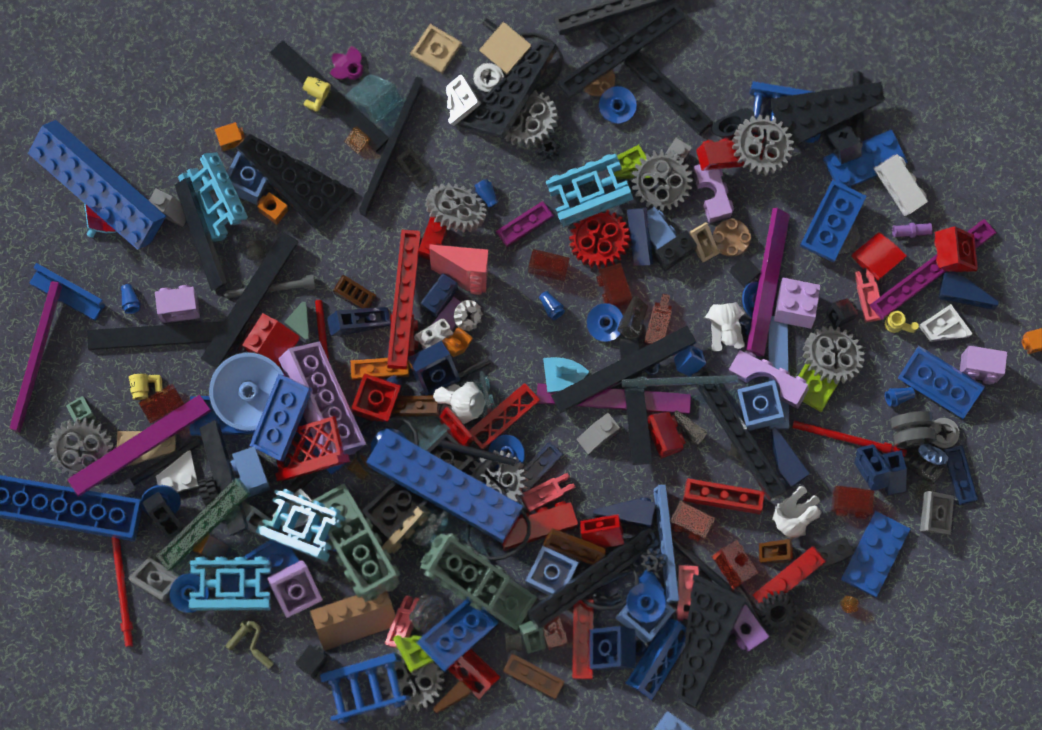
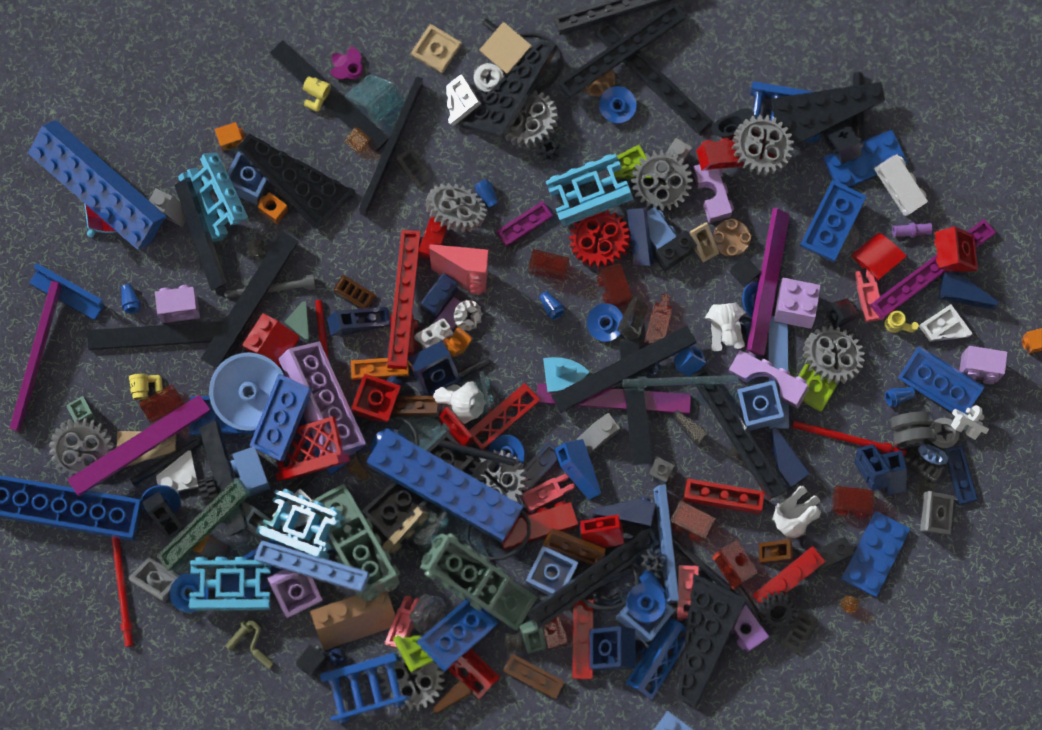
red slope [647,412,685,459] -> none
none -> medium blue plate [254,540,370,593]
none -> dark blue hinge [329,648,345,665]
none -> blue slope [555,439,601,500]
none -> dark grey bracket [649,457,675,485]
none -> white hips [951,406,989,440]

